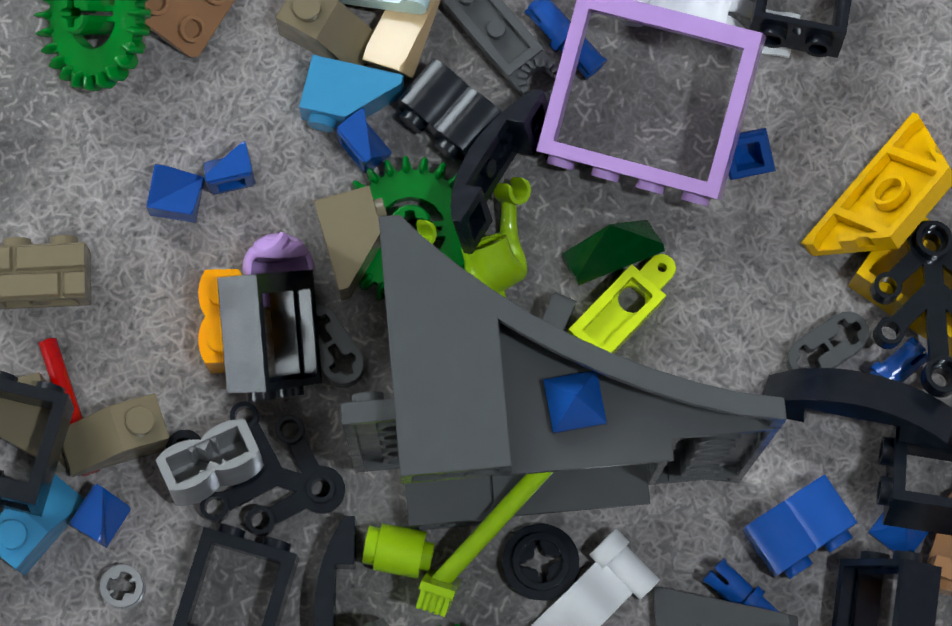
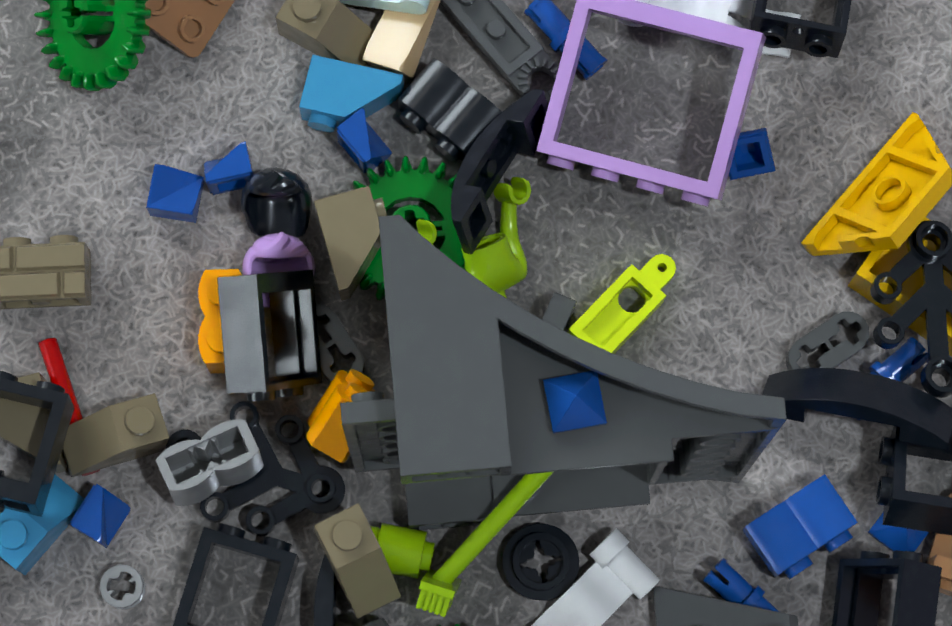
dark green slope [562,220,665,286] -> none
none -> black hair [240,167,312,238]
none -> light orange brick [306,369,375,463]
none -> dark tan slope [314,503,402,619]

